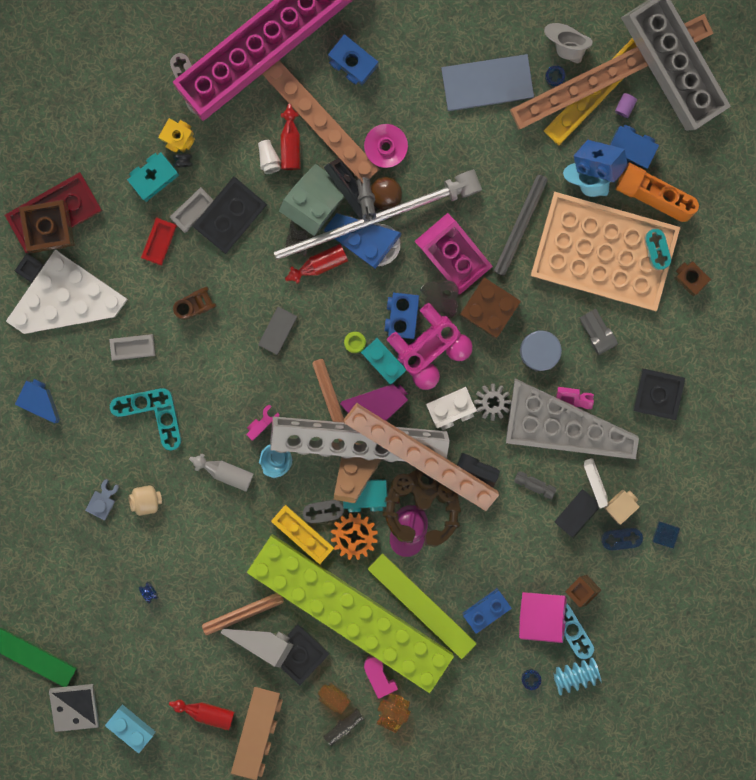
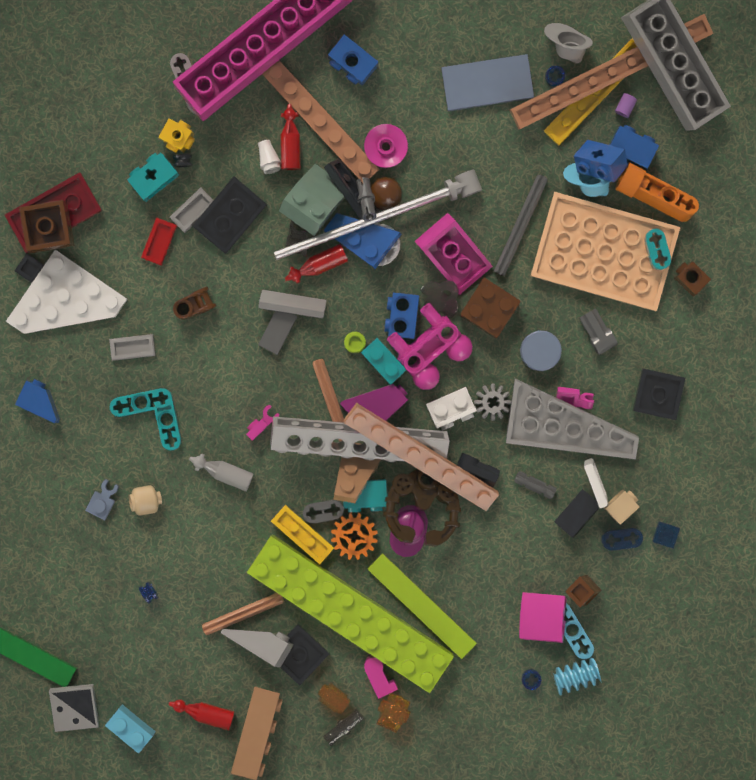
medium azure hair [259,445,292,478] -> none
blue brick [462,588,512,634] -> none
none -> light grey tile [259,290,327,318]

